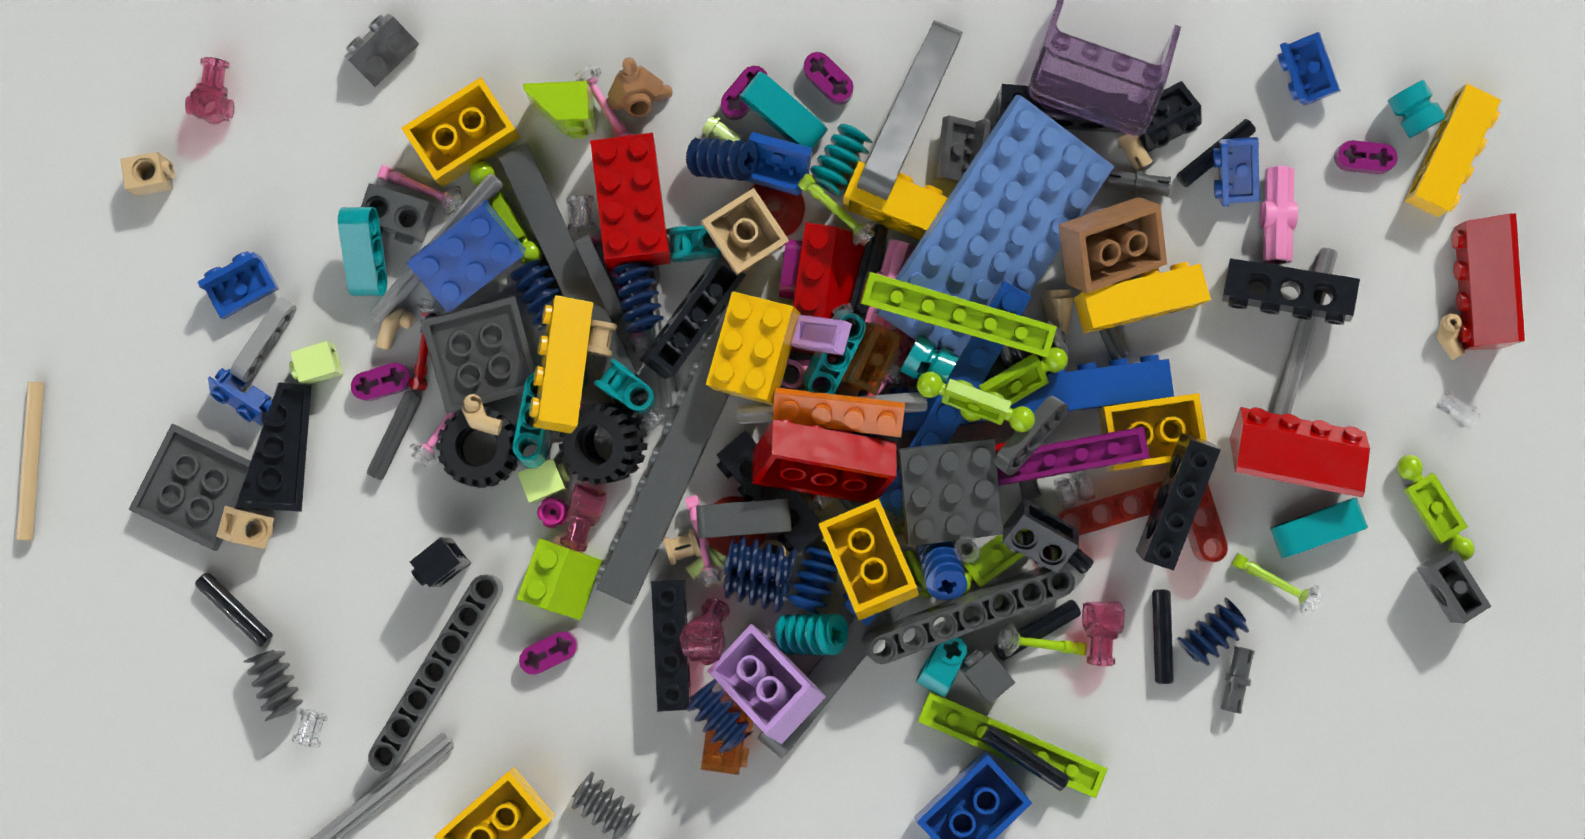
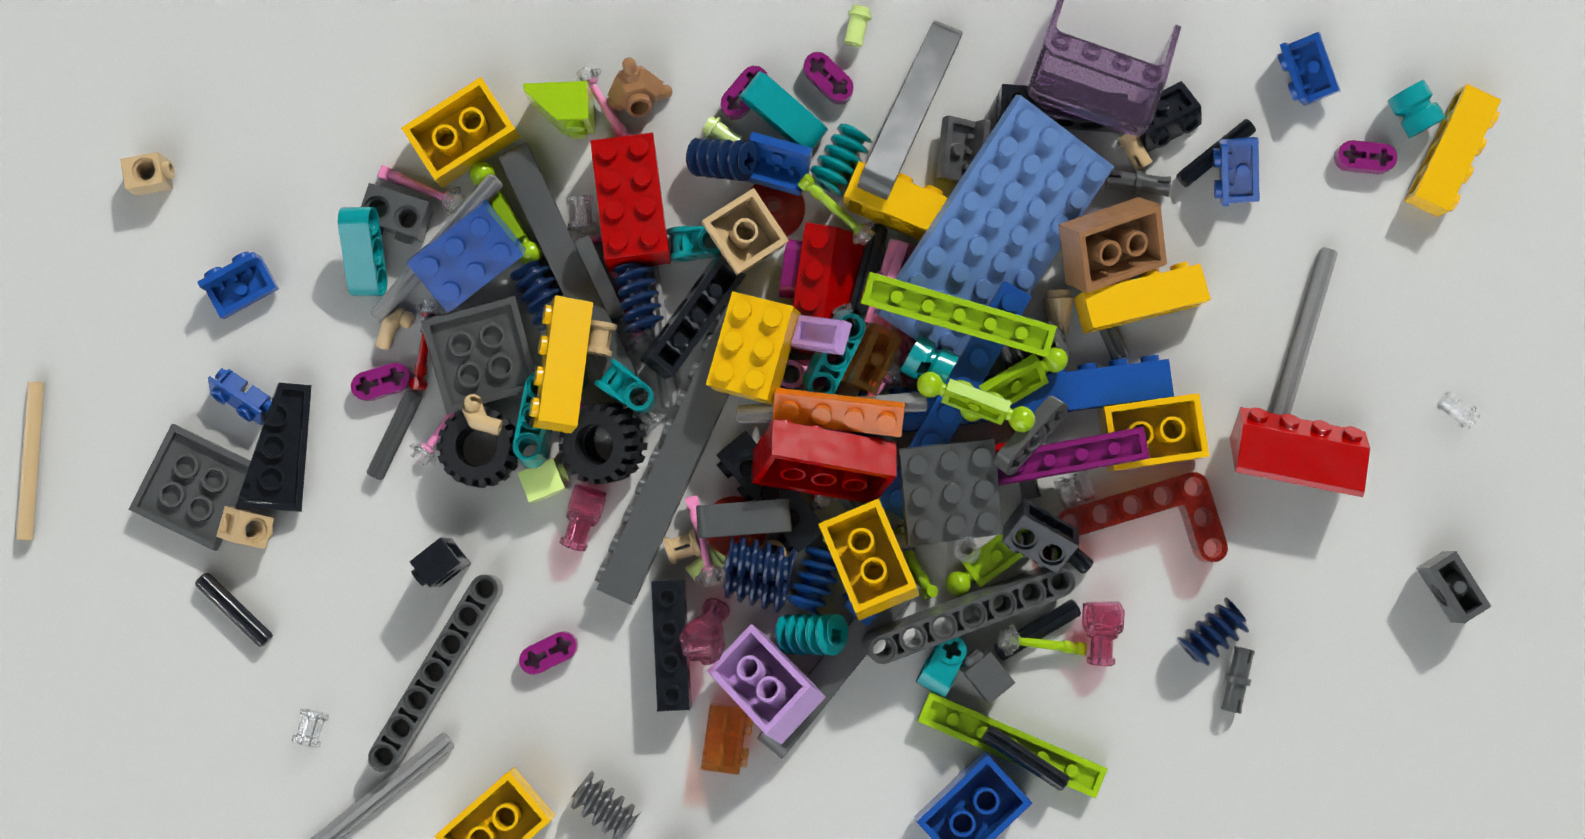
clear pink connector [185,57,235,124] -> none
light grey beam [230,297,297,382] -> none
dark grey piece [243,650,303,722] -> none
yellowish green brick [289,341,343,385] -> none
flat silver bracket [344,14,419,87] -> none
lime slope [517,538,603,620] -> none
dark pink plate [537,497,568,528] -> none
dark blue piece [686,678,755,754] -> none
blue piece [917,541,968,601] -> none
black brick [1136,432,1221,571] -> none
black axle [1152,589,1174,684] -> none
black brick [1222,258,1360,325] -> none
lime piece [1231,553,1322,614] -> none
bright pink piece [1259,166,1298,264] -> none
teal beam [1270,497,1368,558] -> none
lime plate [1397,455,1475,562] -> none
tan arm [1436,314,1466,361] -> none
slope [1451,213,1525,350] -> none
none -> yellowish green pin [843,5,872,47]

